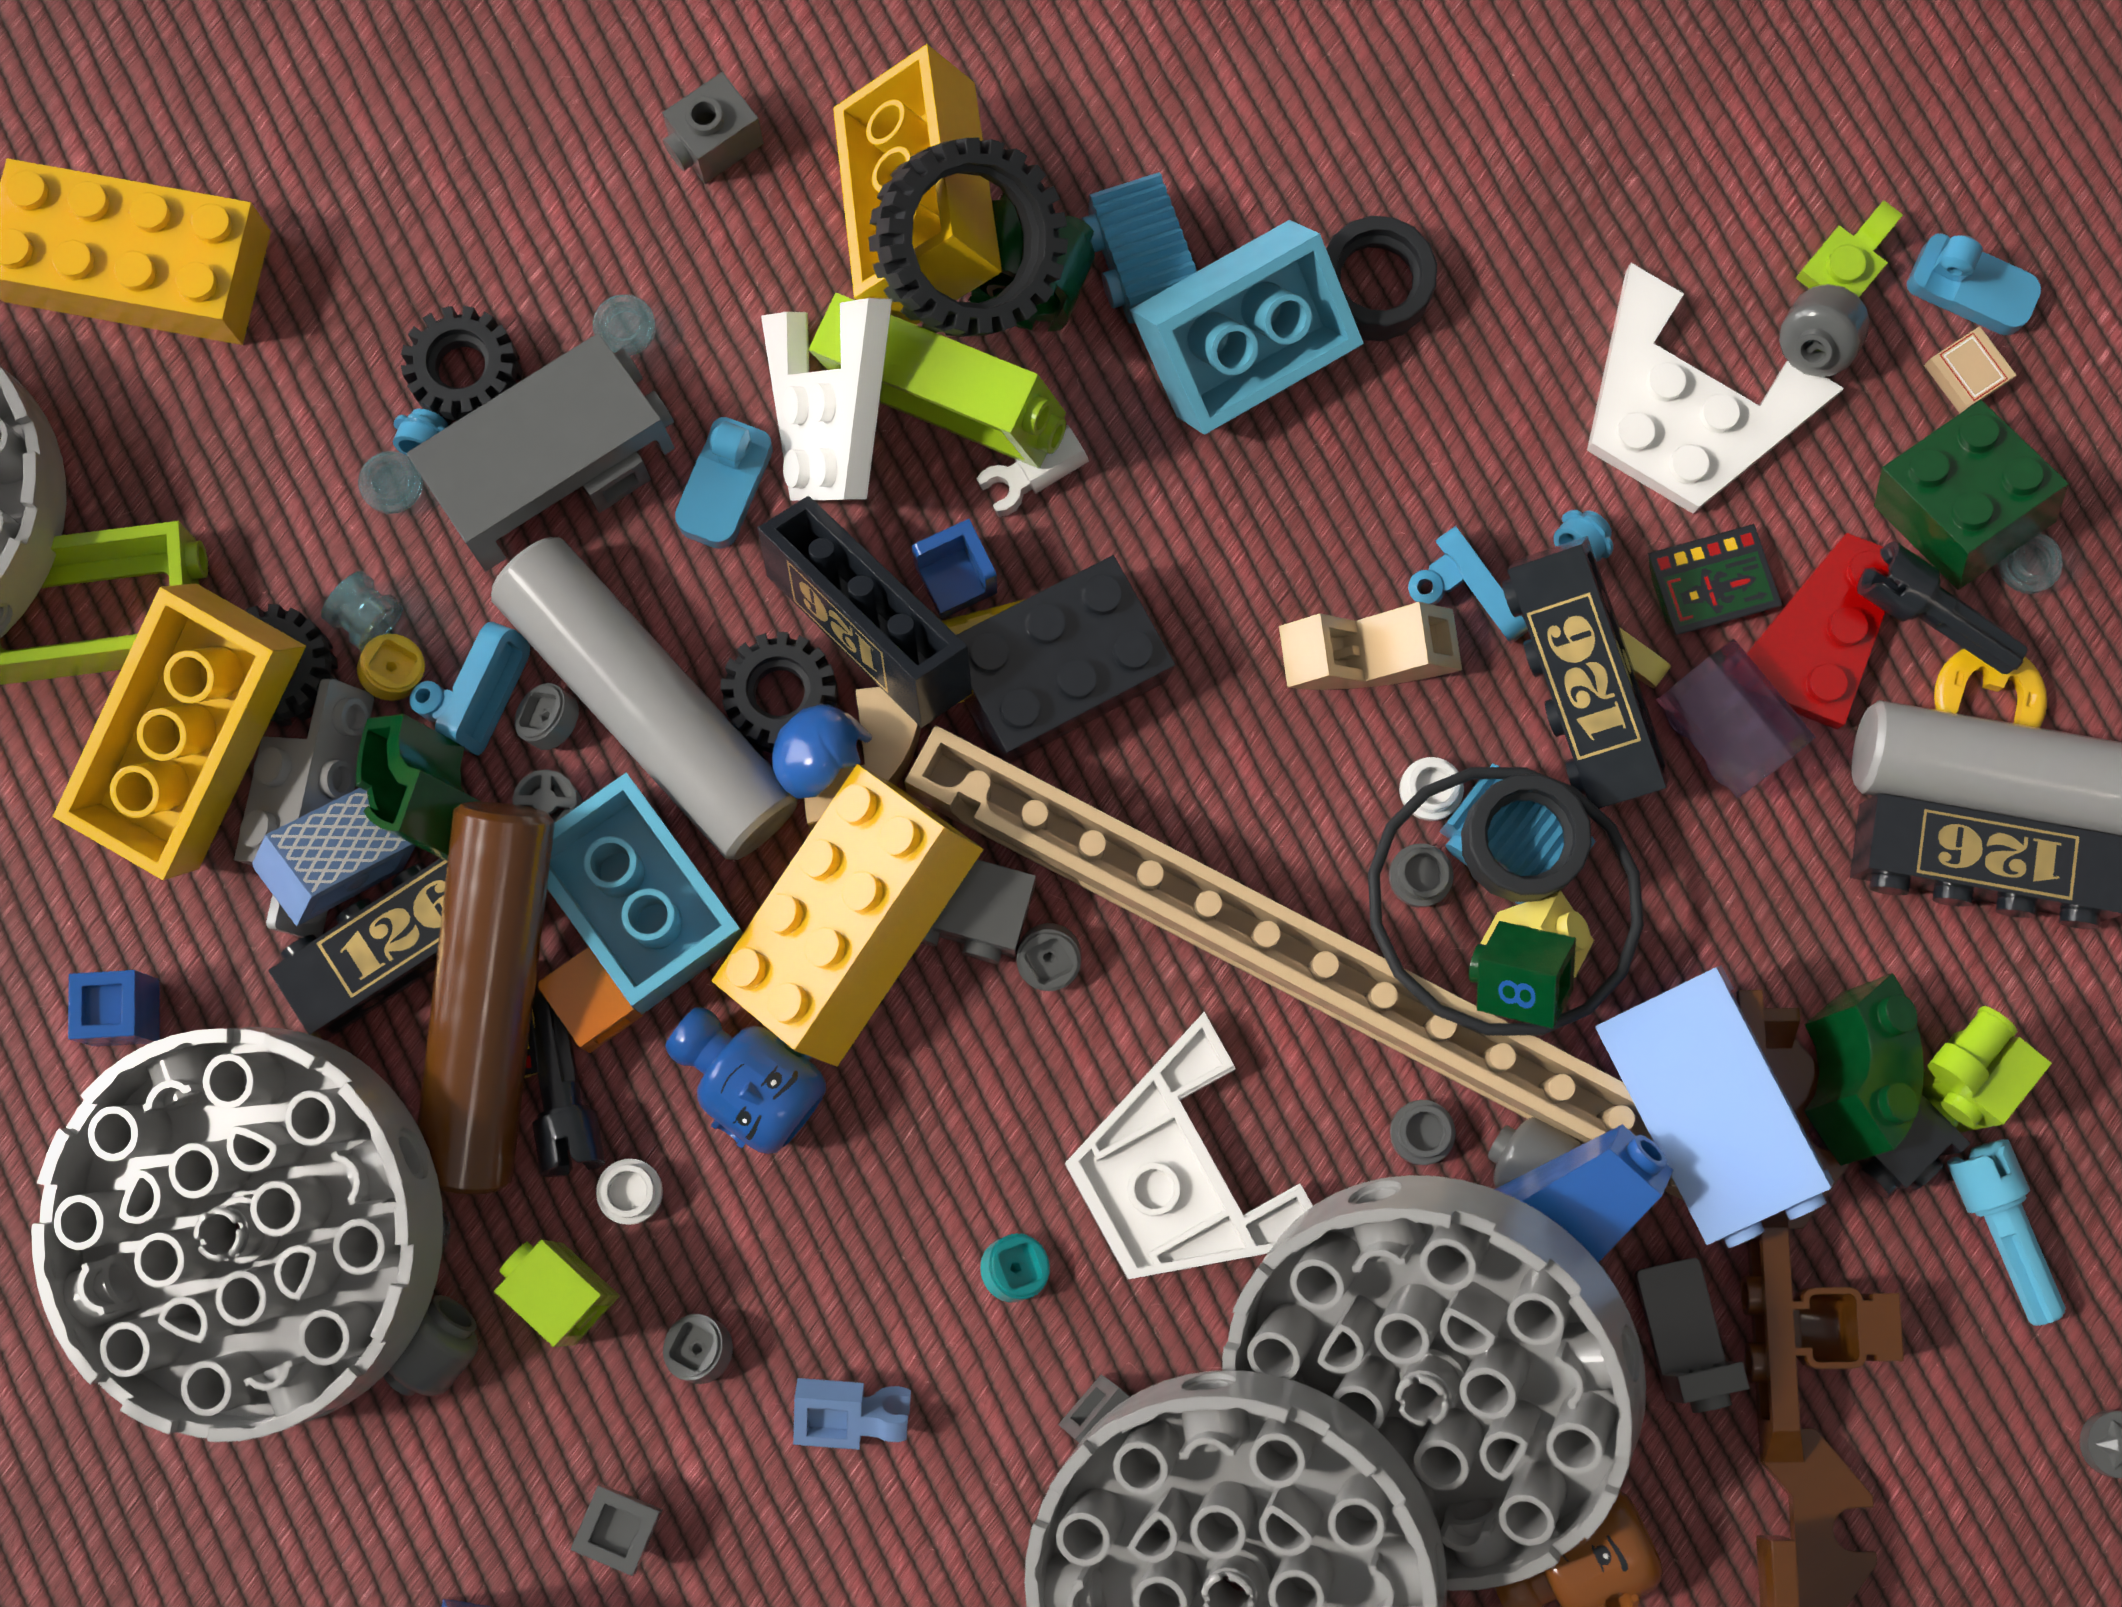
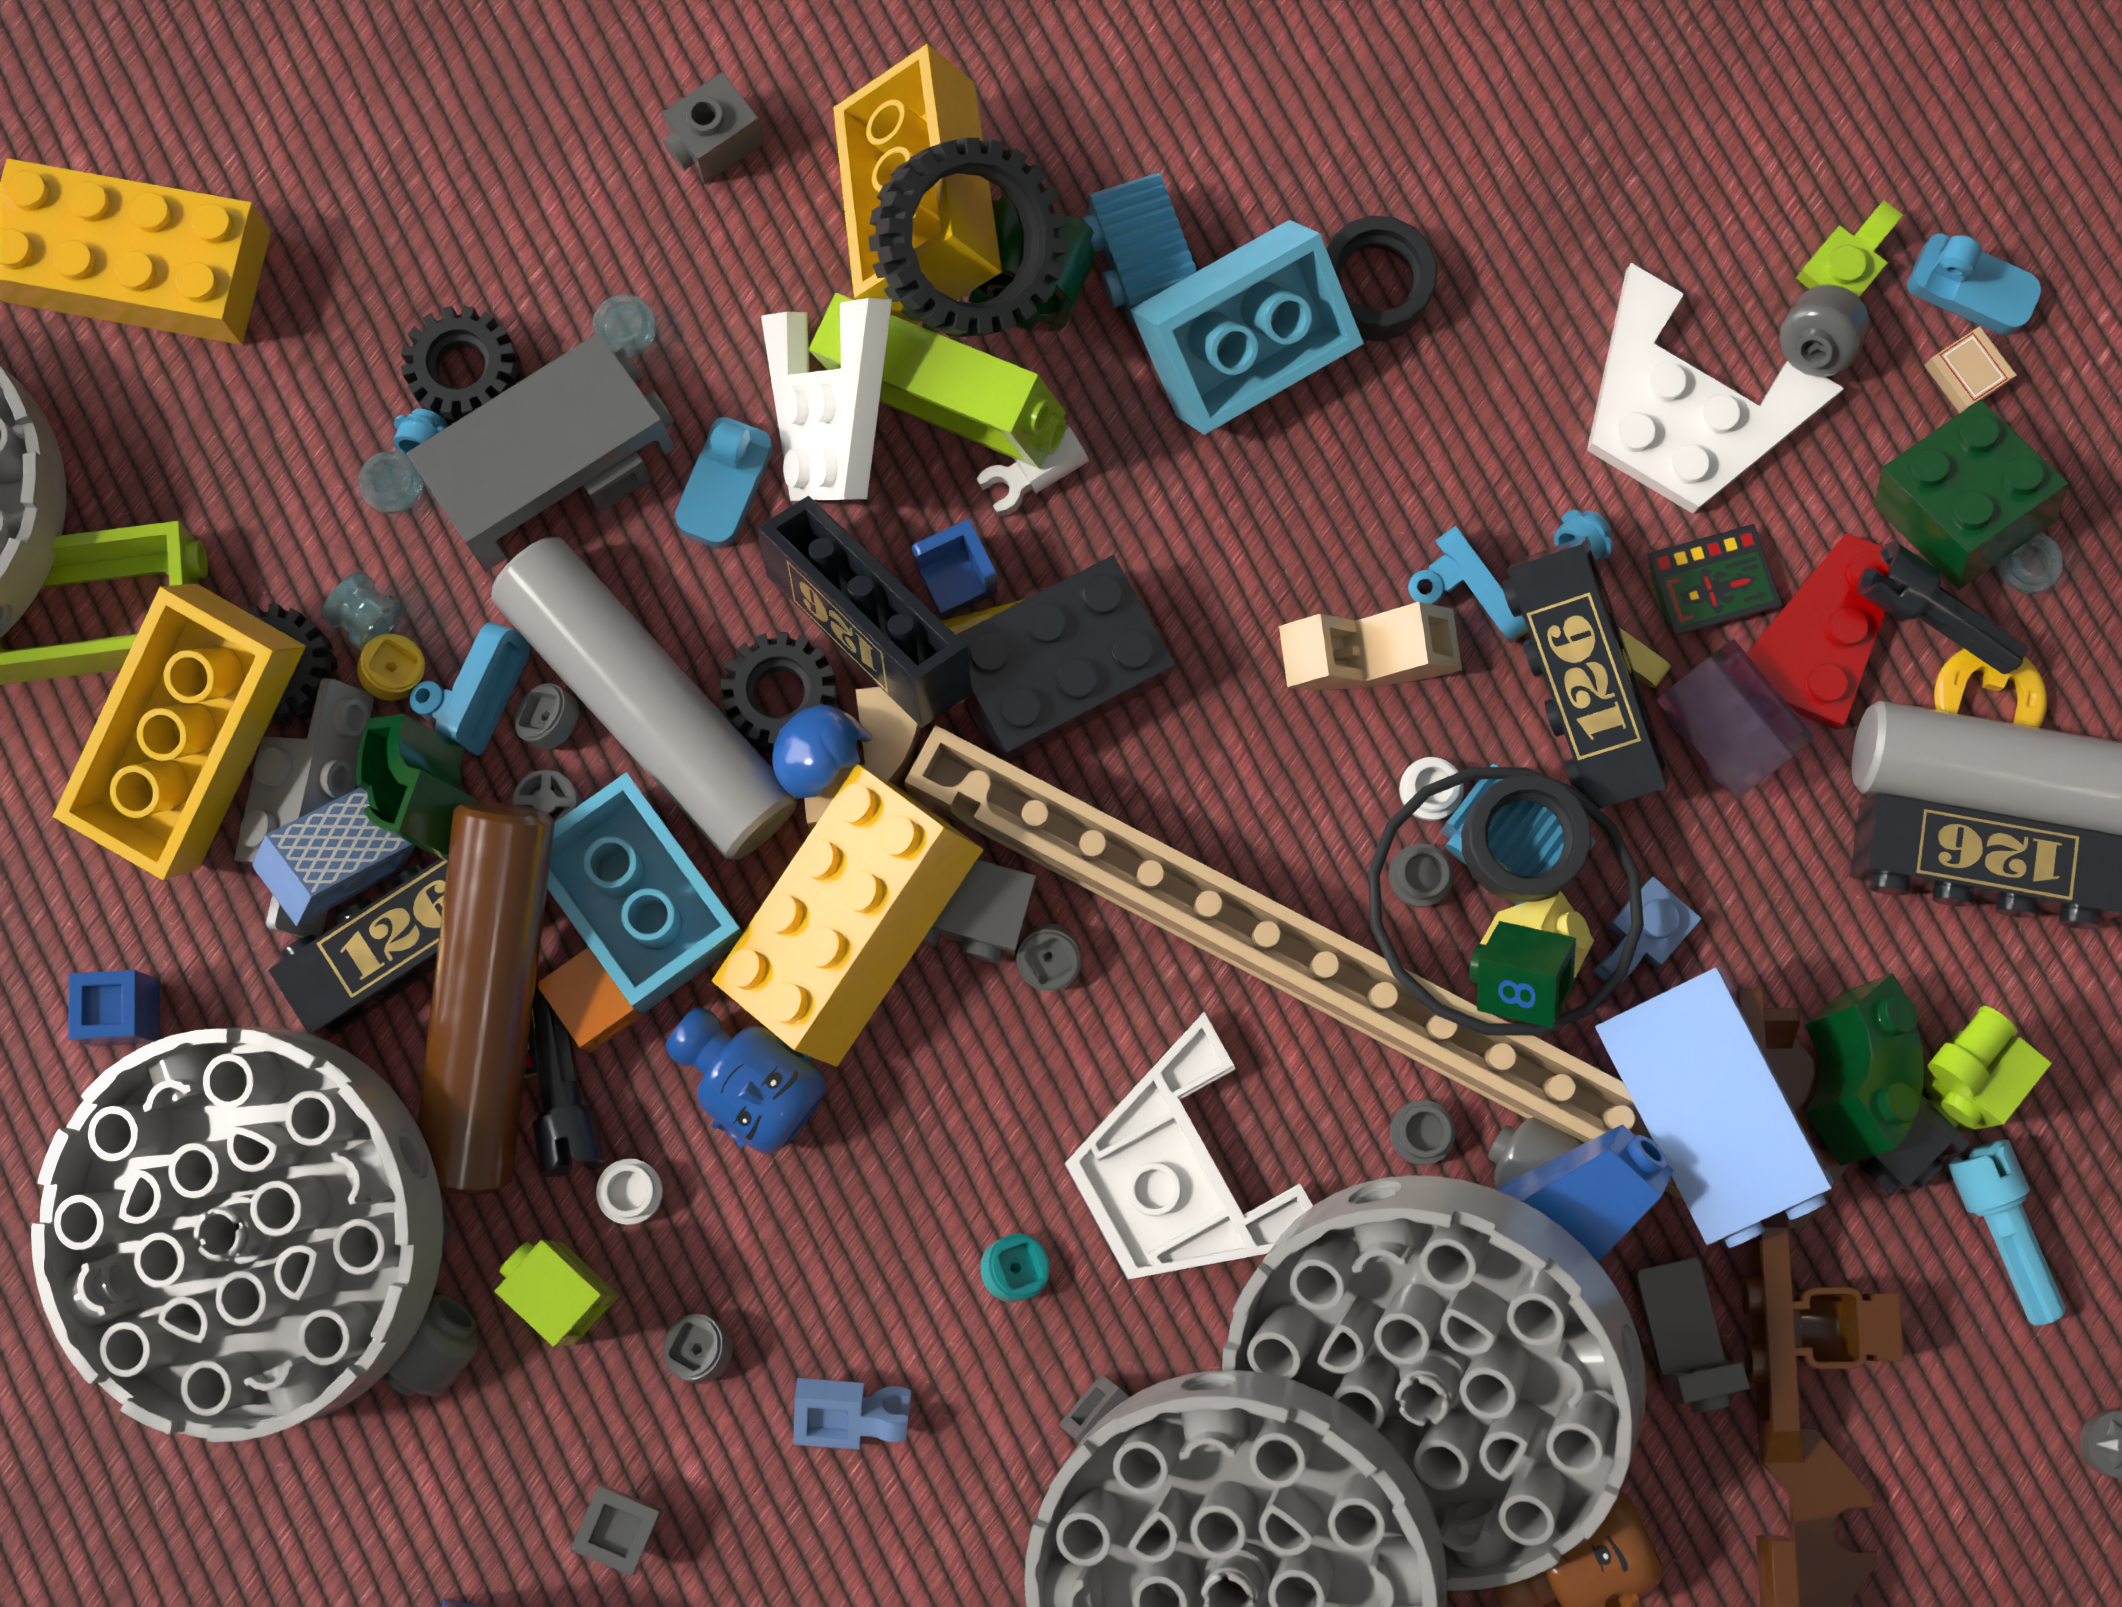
none -> medium blue plate [1592,876,1702,983]

